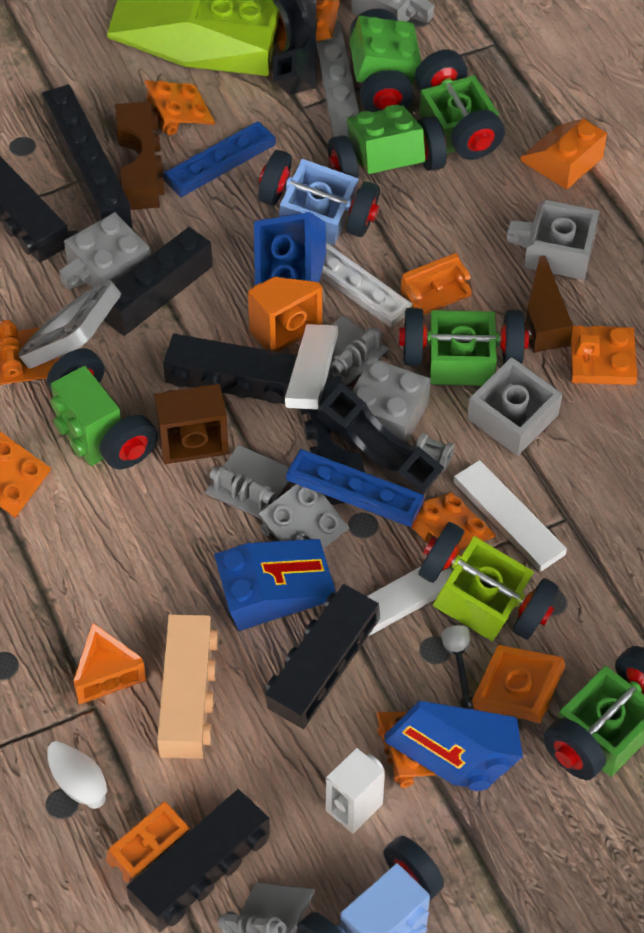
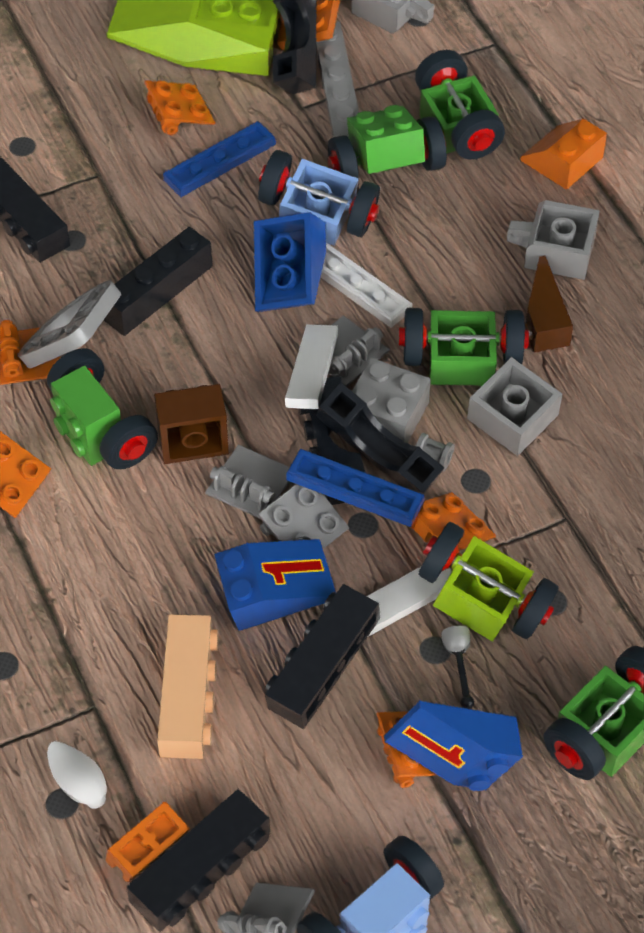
black brick [42,84,132,229] -> none
light grey hinge [59,212,151,290] -> none
orange slope [73,622,146,705] -> none
reddish brown arch [115,101,165,210] -> none
black brick [163,333,297,404] -> none
orange slope [248,277,322,352] -> none
white brick [326,748,385,834] -> none
bright green brick [350,9,421,112] -> none
orange hinge [401,253,472,315] -> none
white tile [454,460,567,572] -> none
orange hinge [472,645,566,723] -> none
orange hinge [570,325,637,385] -> none

